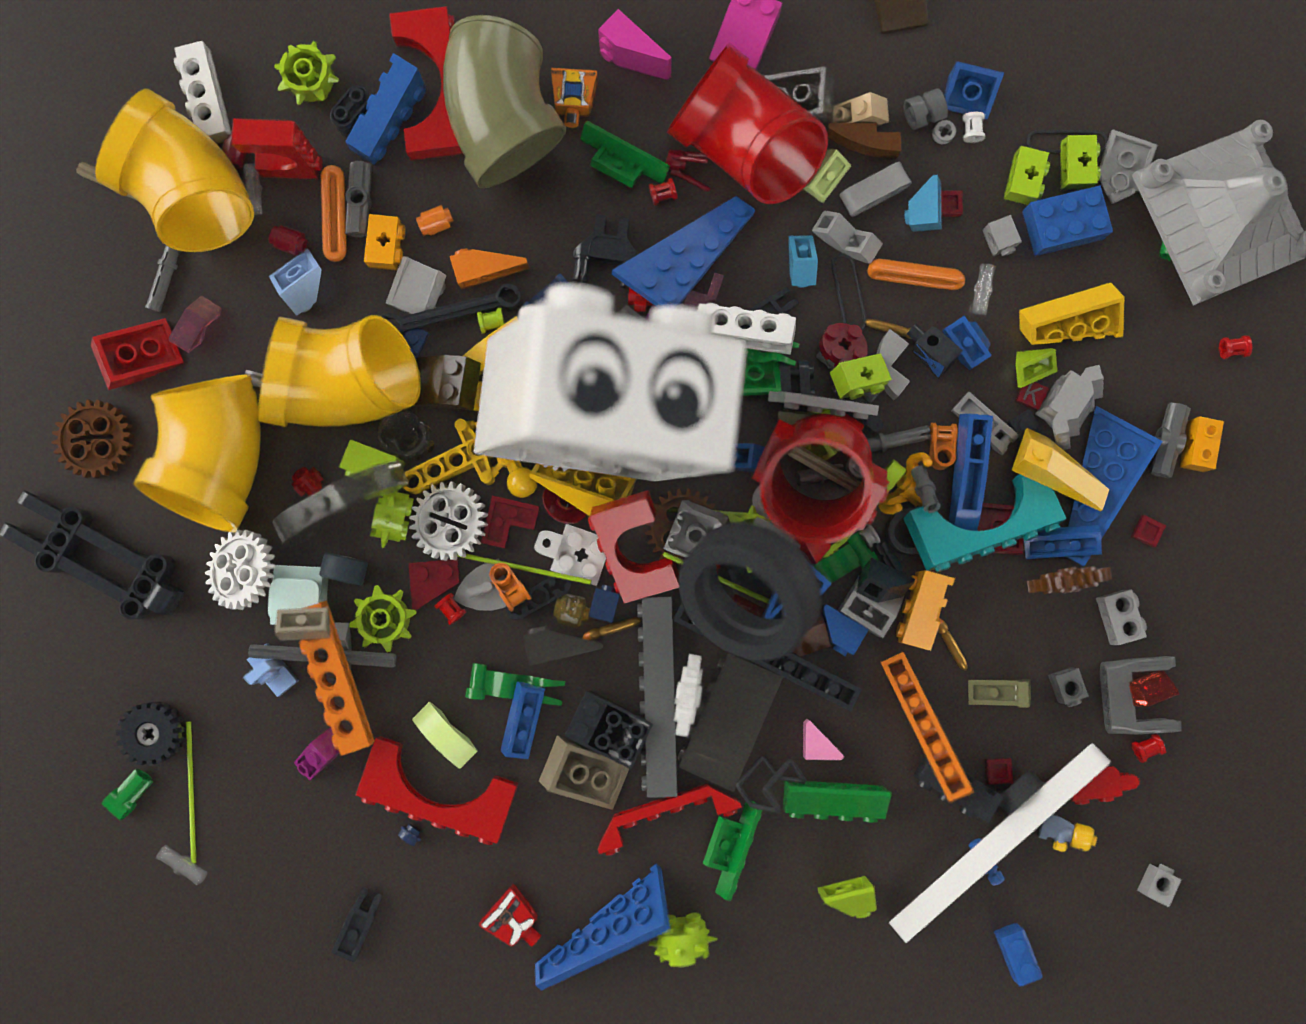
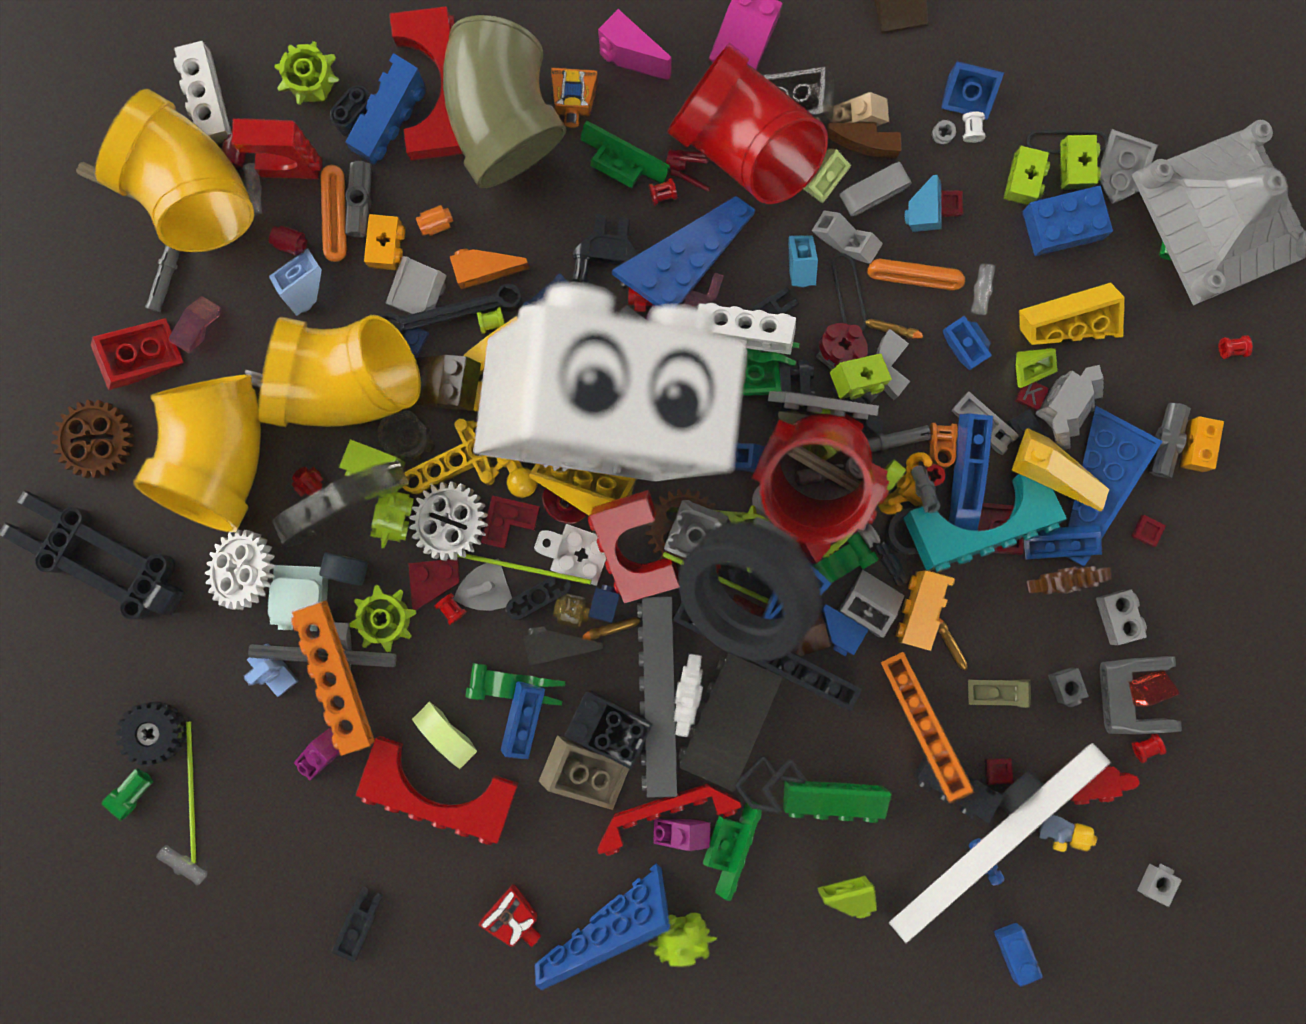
dark tan slope [275,607,330,640] -> none
dark blue plate [398,824,421,846] -> none
orange piece [489,563,532,612] -> none
bright pink slope [803,719,845,760] -> none
black slope [856,557,915,603] -> none
dark grey wheel [904,88,948,130] -> none
black torso [907,323,963,379] -> none
light grey brick [983,215,1022,256] -> none
none -> magenta slope [653,818,710,851]
none -> red bush [926,464,945,486]

